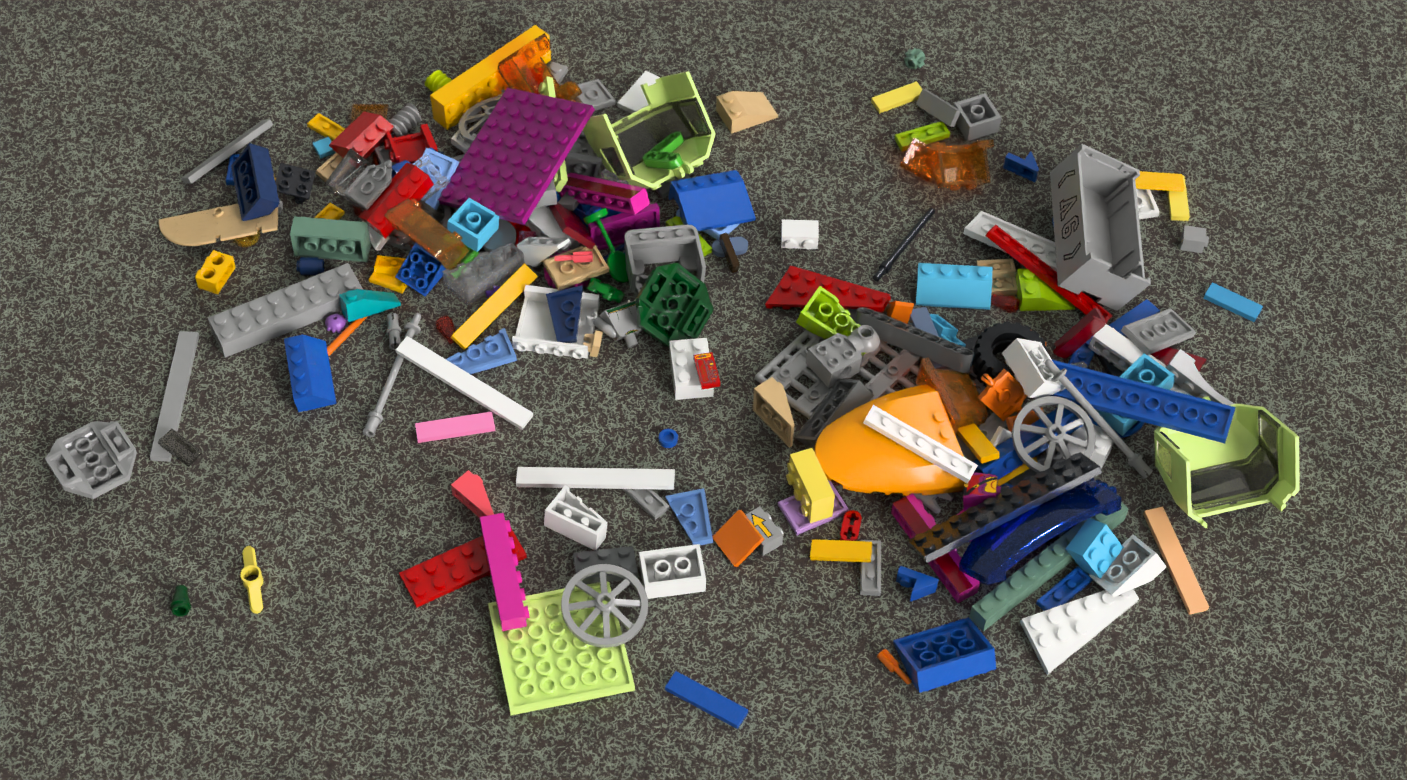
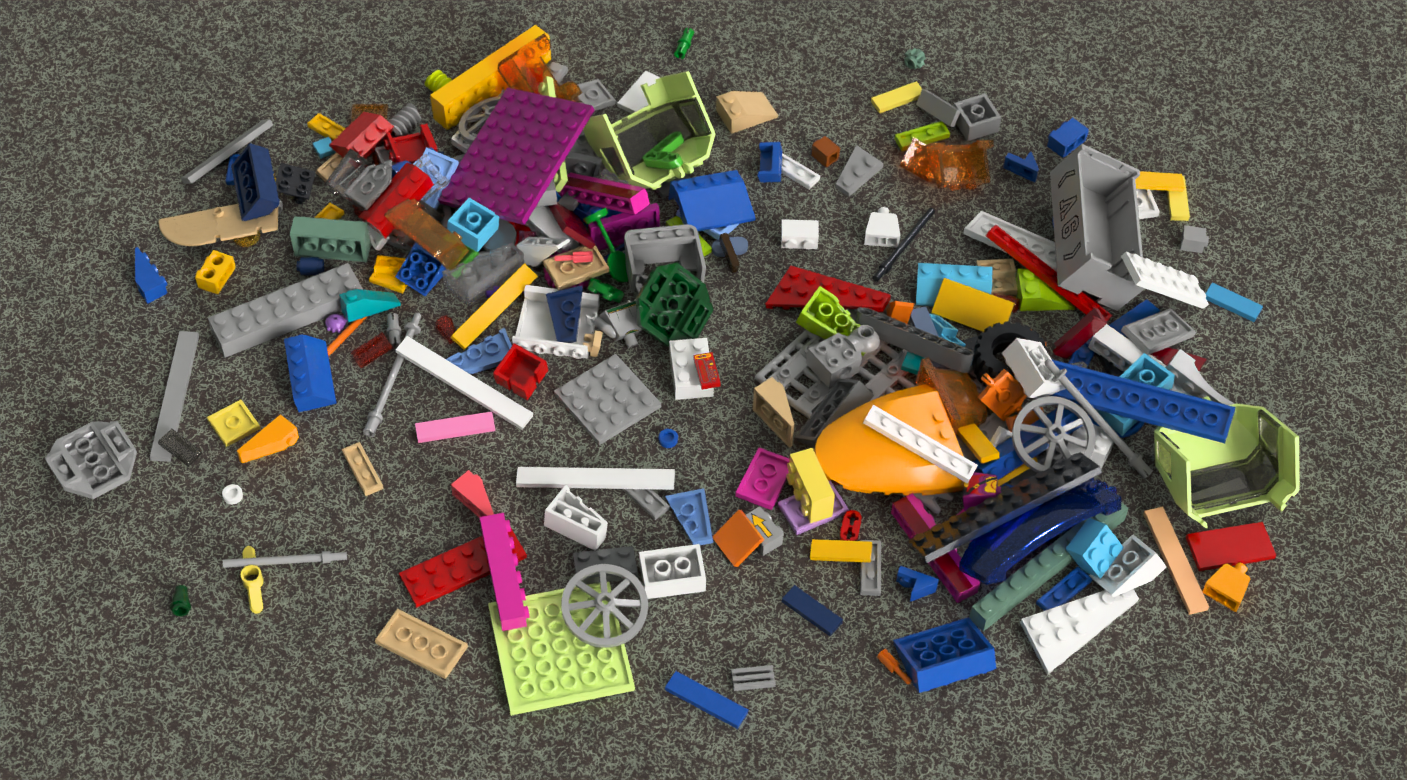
none -> blue slope [135,247,168,304]
none -> light yellow tile [207,400,261,447]
none -> white tile [222,484,243,504]
none -> light grey bar [223,551,347,568]
none -> light orange slope [237,414,299,463]
none -> tan tile [342,442,384,496]
none -> clear red plate [351,332,393,368]
none -> tan tile [375,609,468,679]
none -> red piece [493,343,548,400]
none -> light grey plate [554,354,661,445]
none -> green pin [674,28,694,59]
none -> light grey tile [731,665,776,691]
none -> dark pink plate [735,448,790,510]
none -> blue panel [758,142,782,182]
none -> white tile [781,153,820,190]
none -> dark blue tile [782,585,843,636]
none -> dark orange brick [812,136,840,168]
none -> light grey wing [835,145,884,197]
none -> white torso [864,207,900,248]
none -> teal tile [901,352,925,375]
none -> yellow tile [931,278,1015,332]
none -> blue brick [1047,118,1089,158]
none -> white plate [1121,252,1209,309]
none -> red tile [1186,522,1276,571]
none -> light orange torso [1202,563,1251,612]

